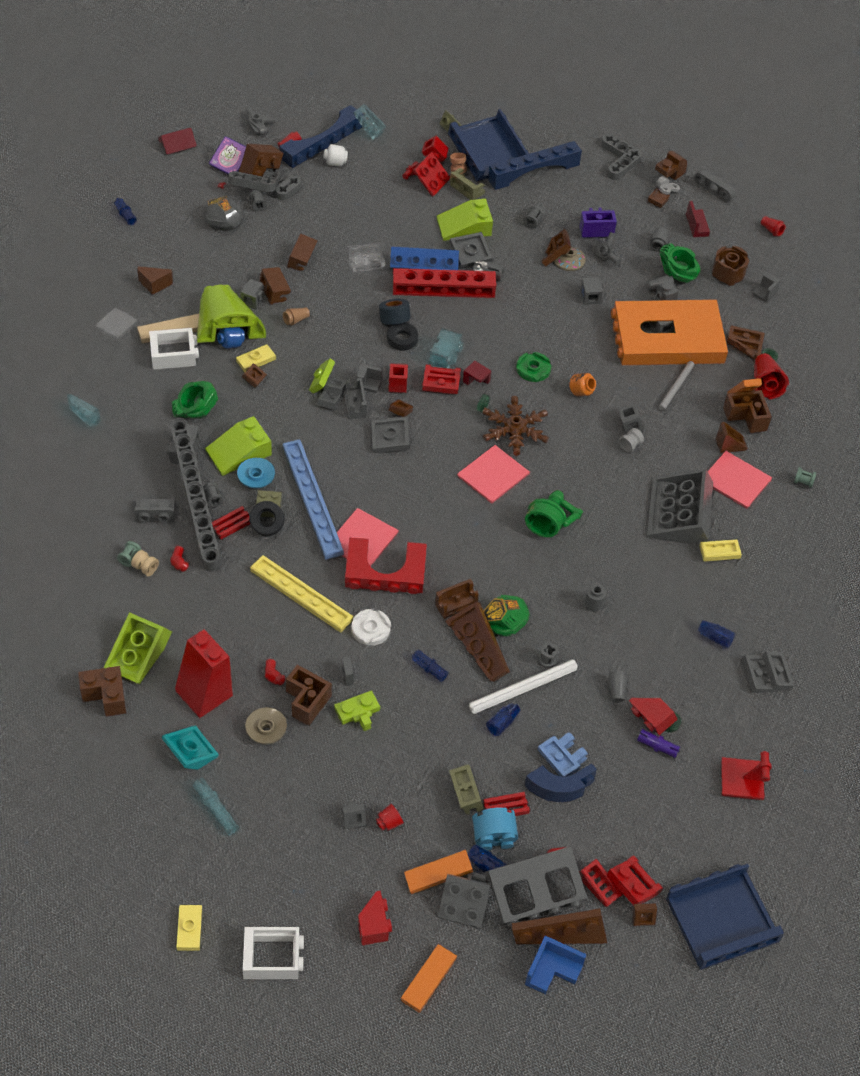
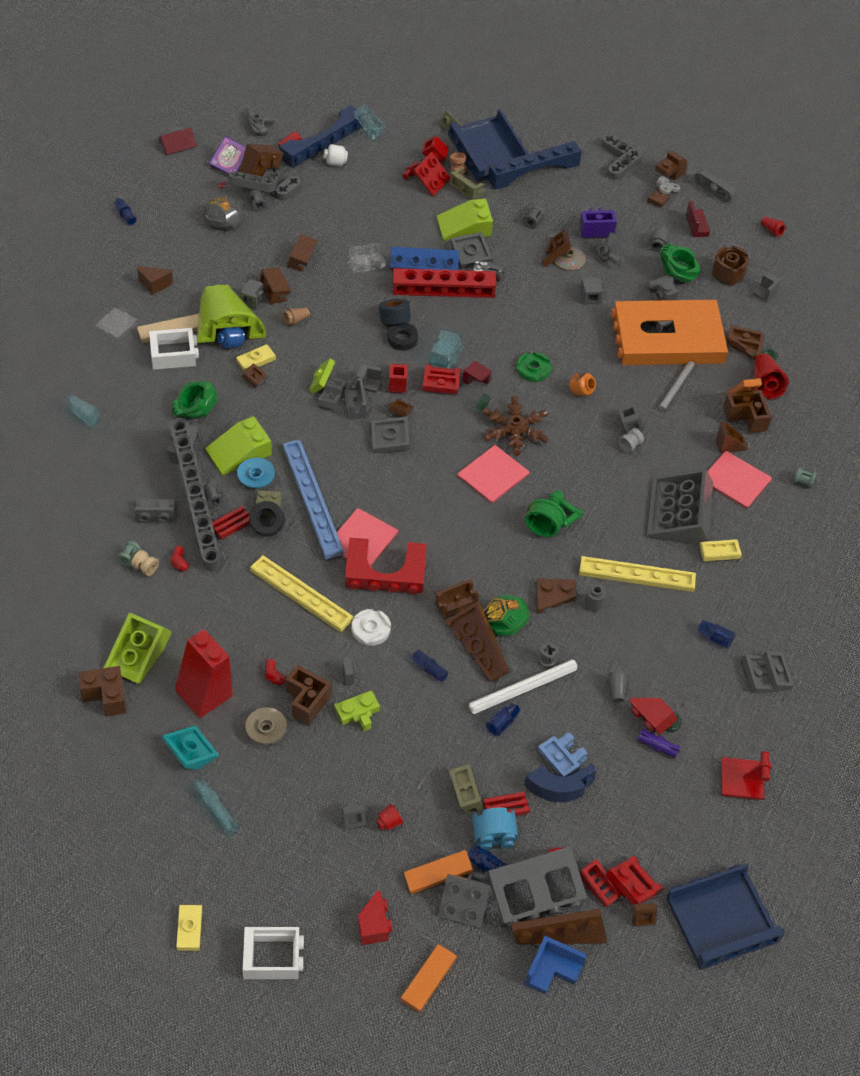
none -> reddish brown wing [536,578,576,614]
none -> light yellow tile [579,556,696,592]

